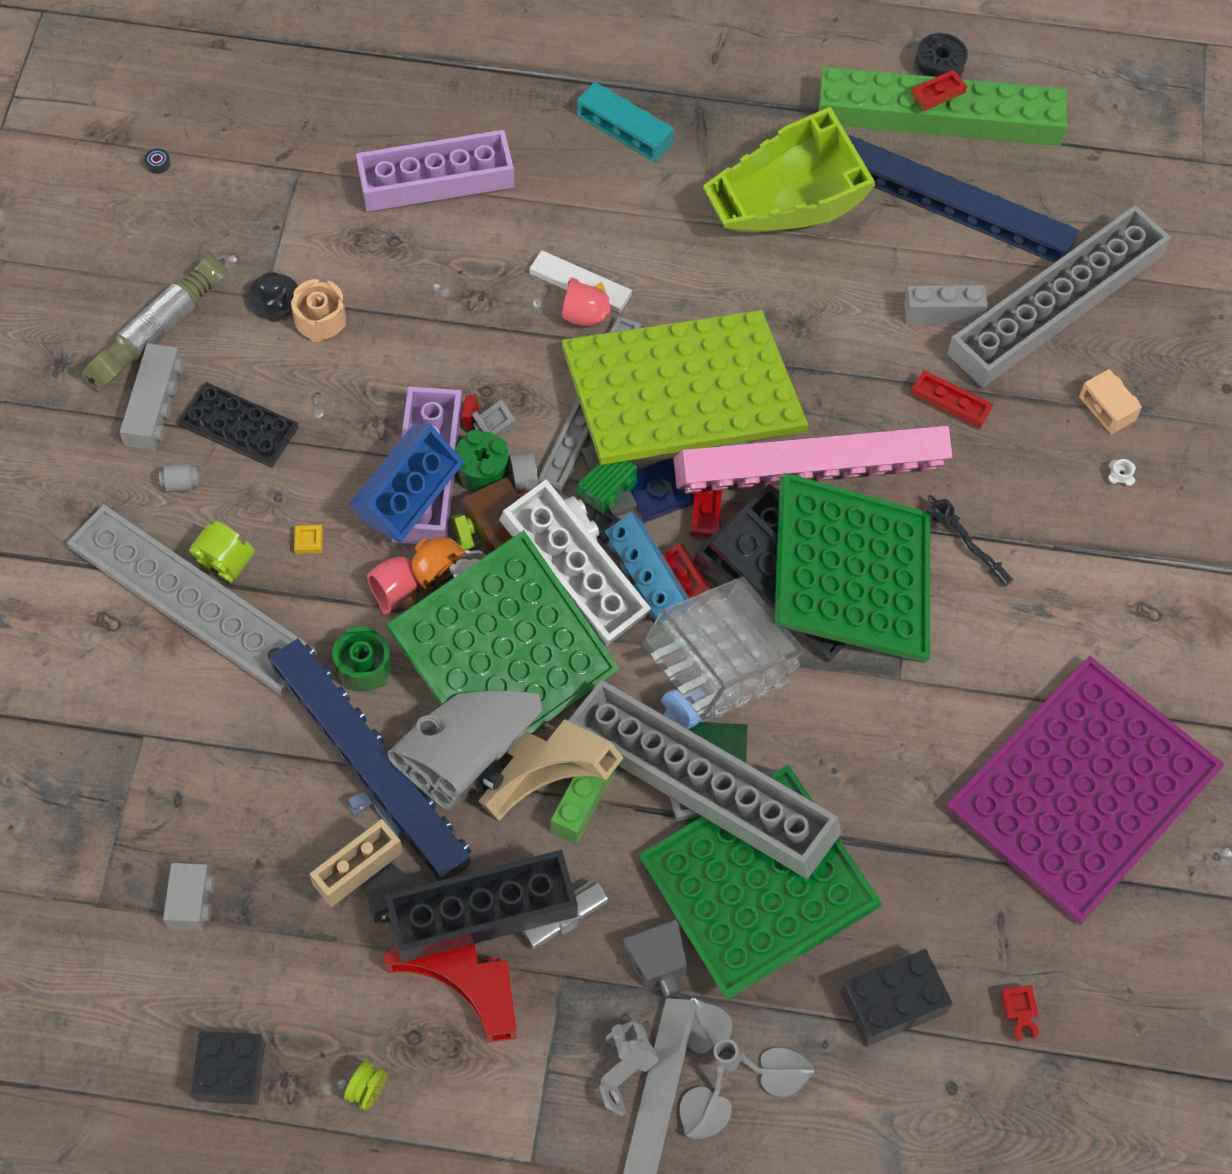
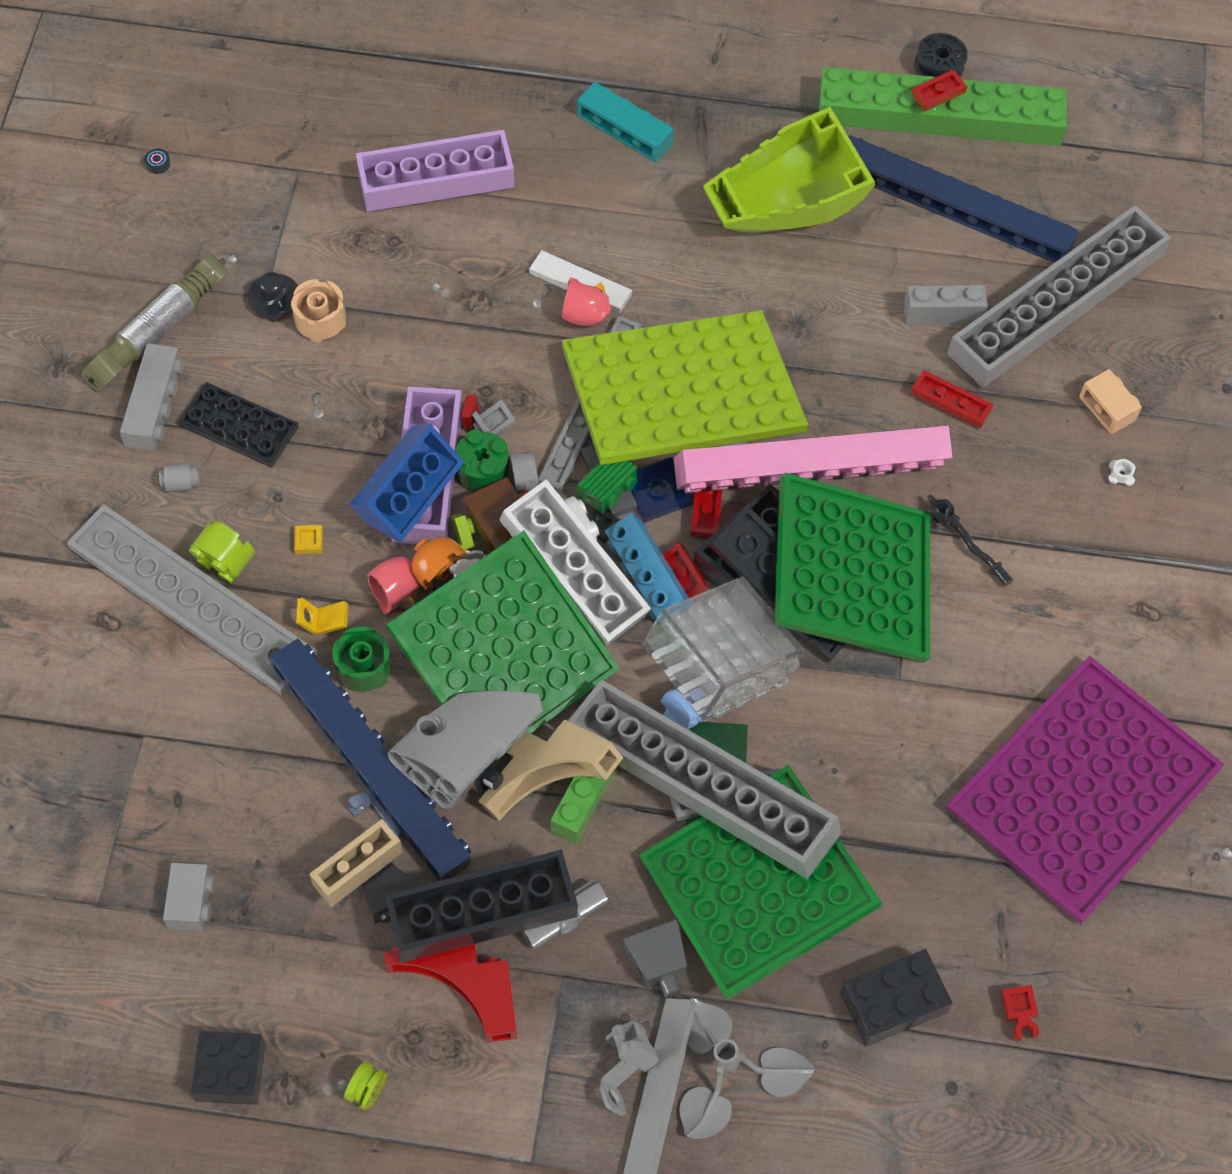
none -> yellow bracket [296,598,348,636]

